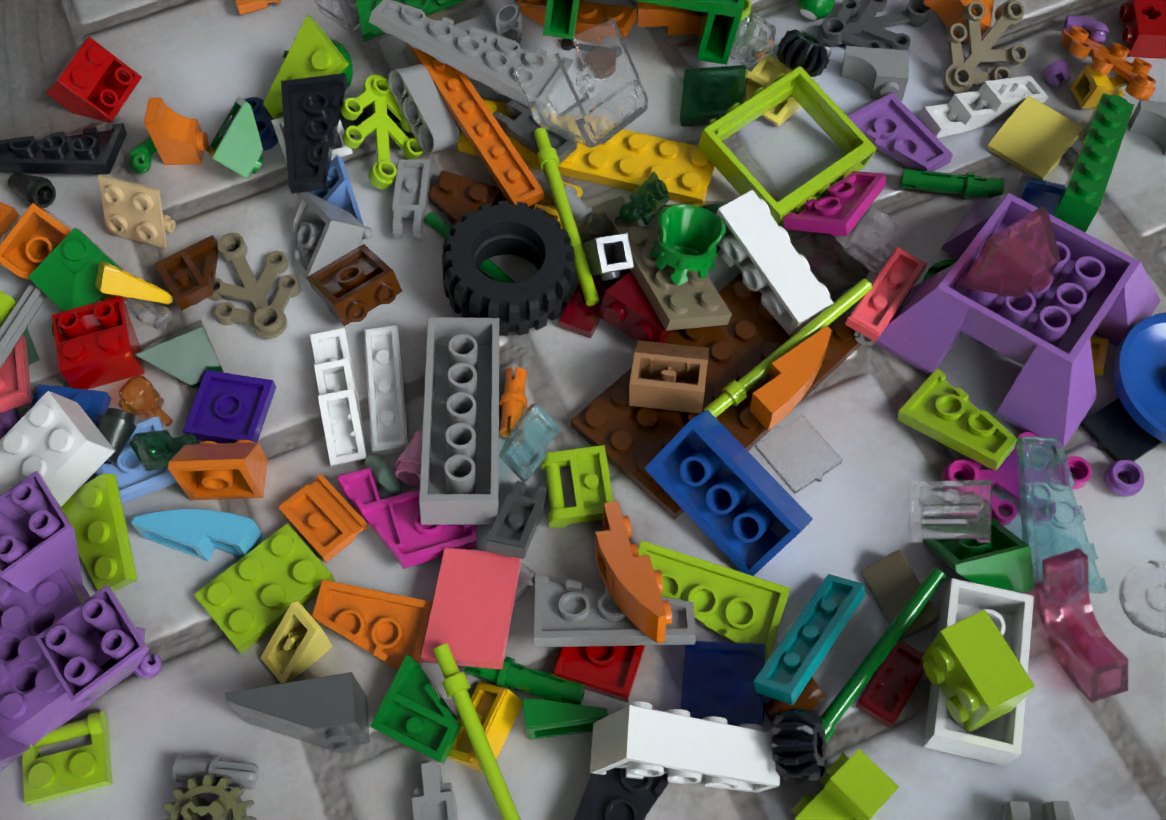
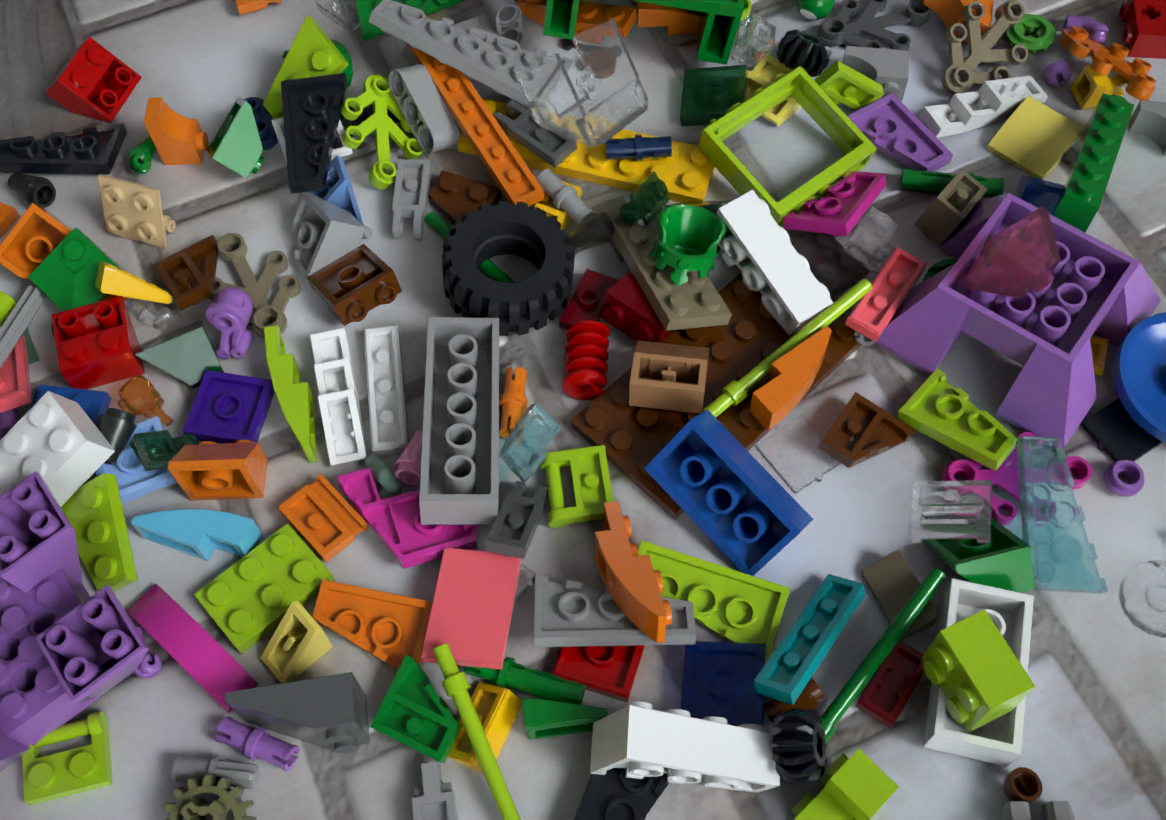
lime bar [534,127,600,306] -> none
dark grey brick [582,233,634,282] -> none
clear pink arch [1034,548,1128,703] -> none
none -> dark pink slope [126,584,258,713]
none -> medium lavender piece [206,287,253,360]
none -> medium lavender pin [215,716,300,772]
none -> lime slope [264,325,317,463]
none -> red piece [562,321,610,400]
none -> dark blue pin [606,135,672,161]
none -> lime plate [814,60,884,111]
none -> reddish brown wing [818,392,915,468]
none -> dark tan slope [914,169,988,245]
none -> reddish brown hinge [1003,767,1042,804]
none -> bright green gear [1005,14,1056,55]

